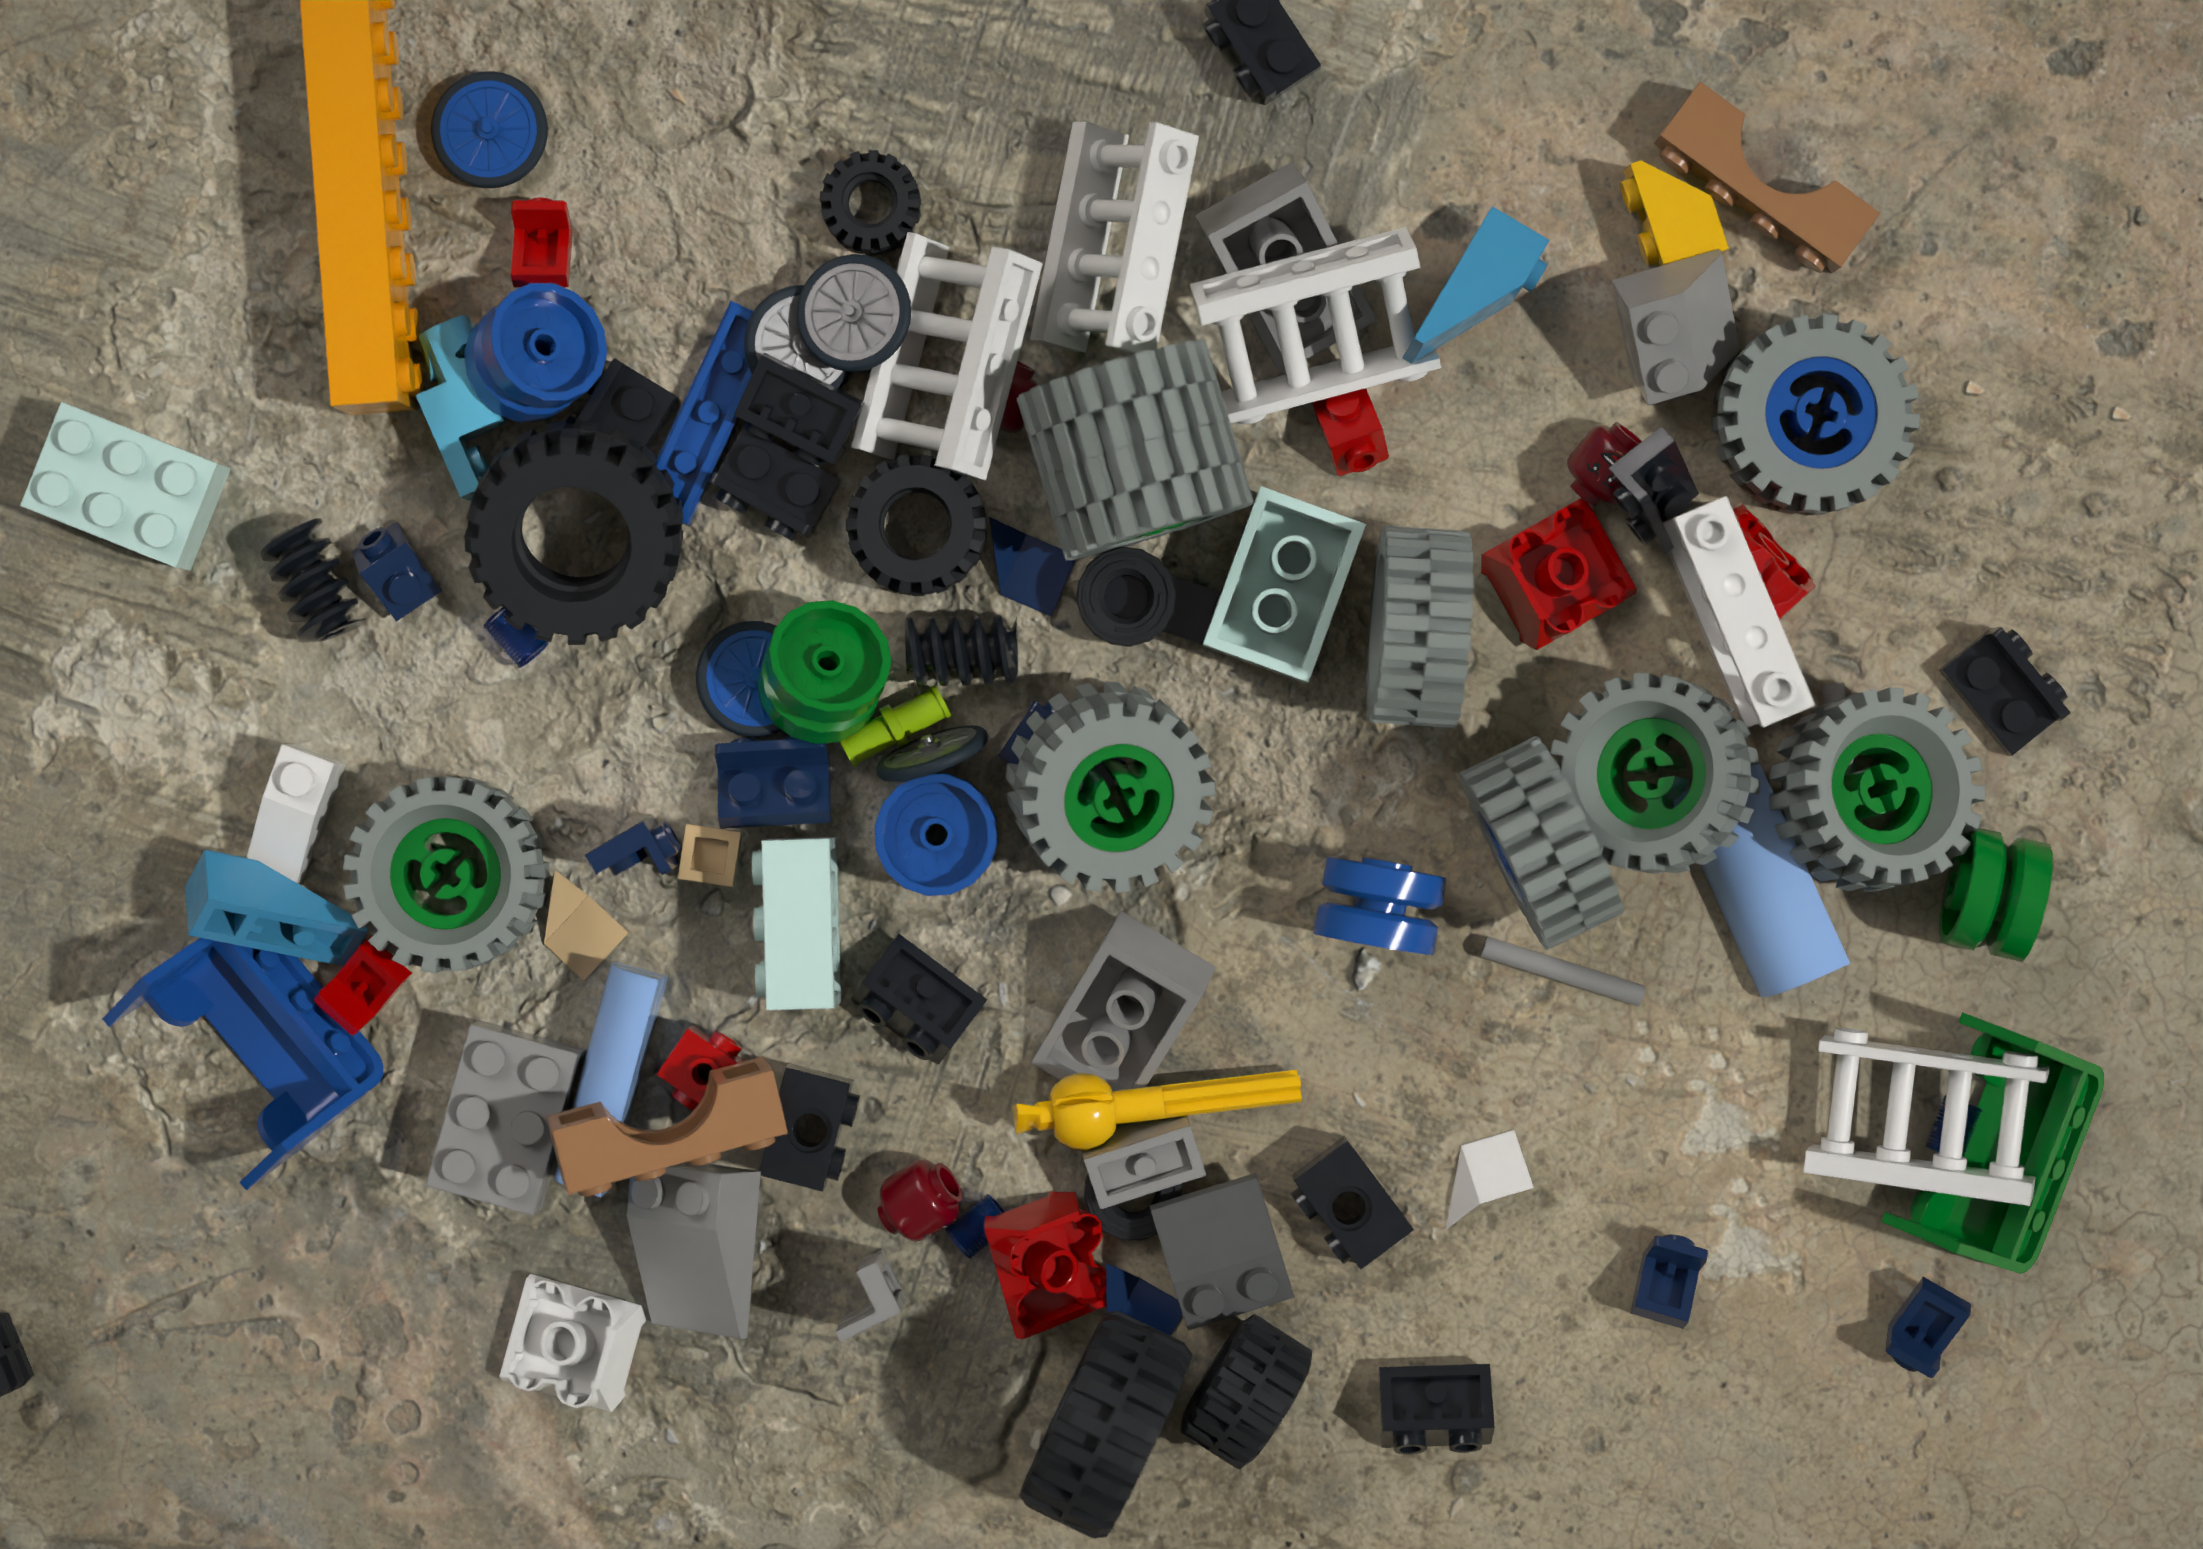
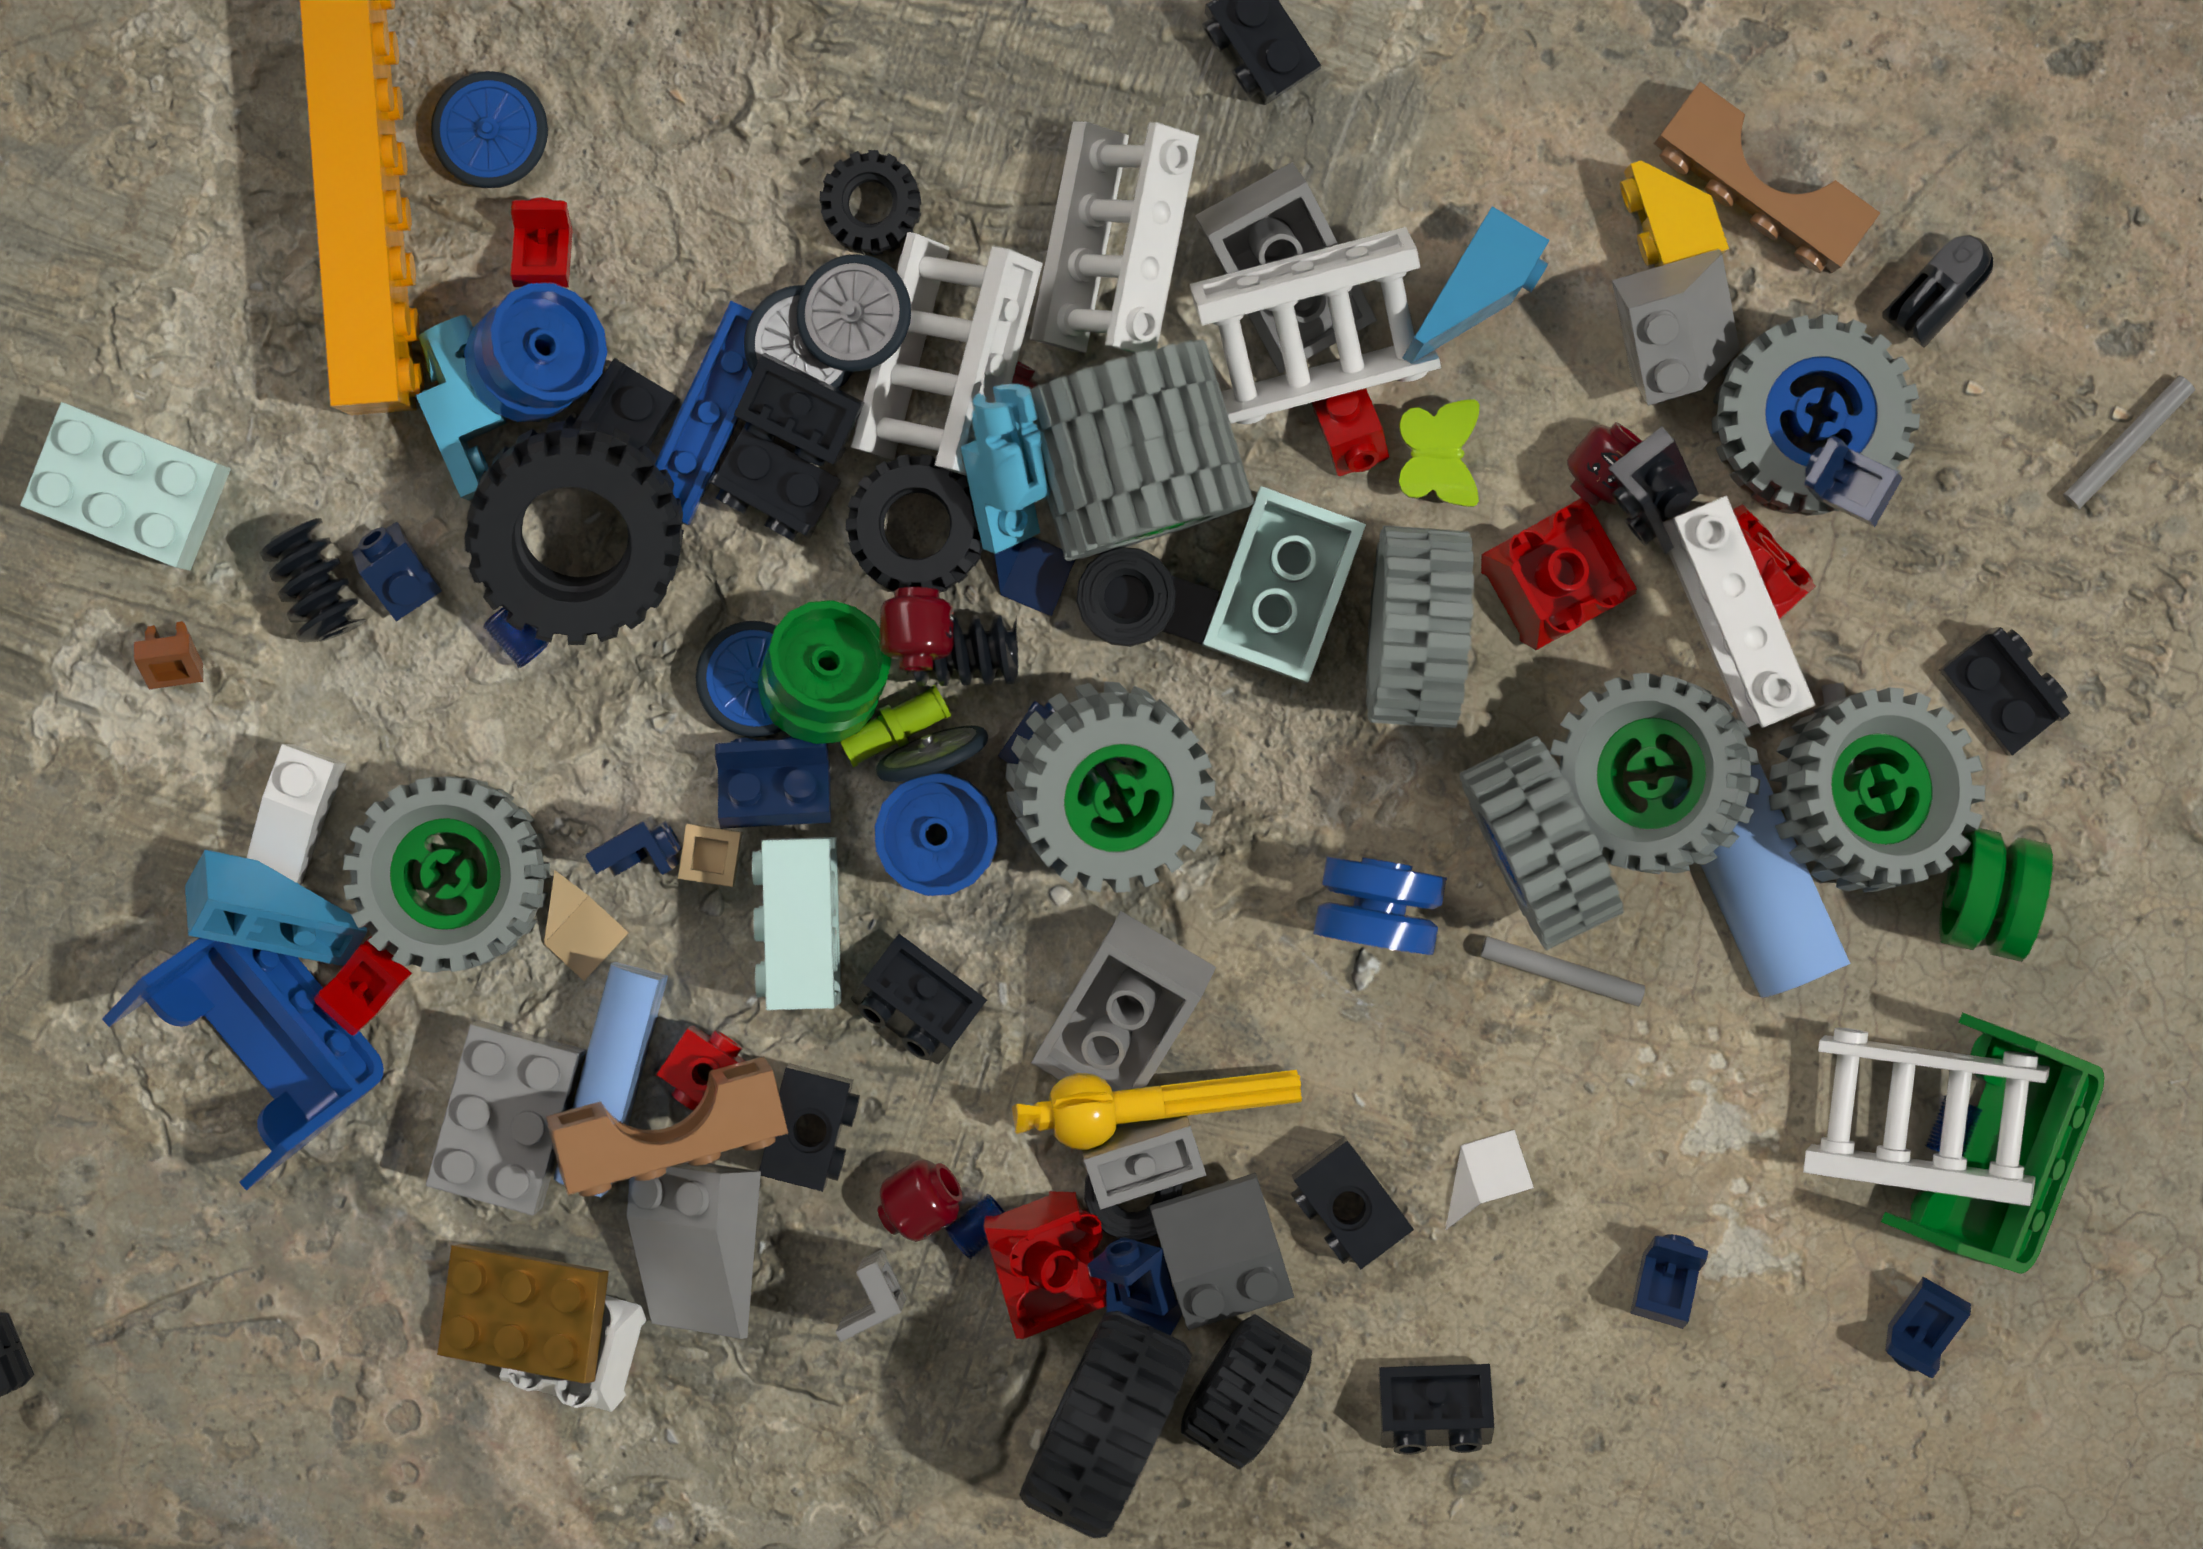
none -> dark orange tile [134,621,204,690]
none -> pearl gold plate [437,1244,609,1383]
none -> dark red head [880,587,953,671]
none -> medium azure plate [960,384,1050,554]
none -> dark blue bracket [1088,1237,1177,1316]
none -> lime animal [1398,399,1480,507]
none -> bracket [1804,436,1903,527]
none -> black arm [1882,235,1993,348]
none -> light grey bar [2063,375,2195,510]

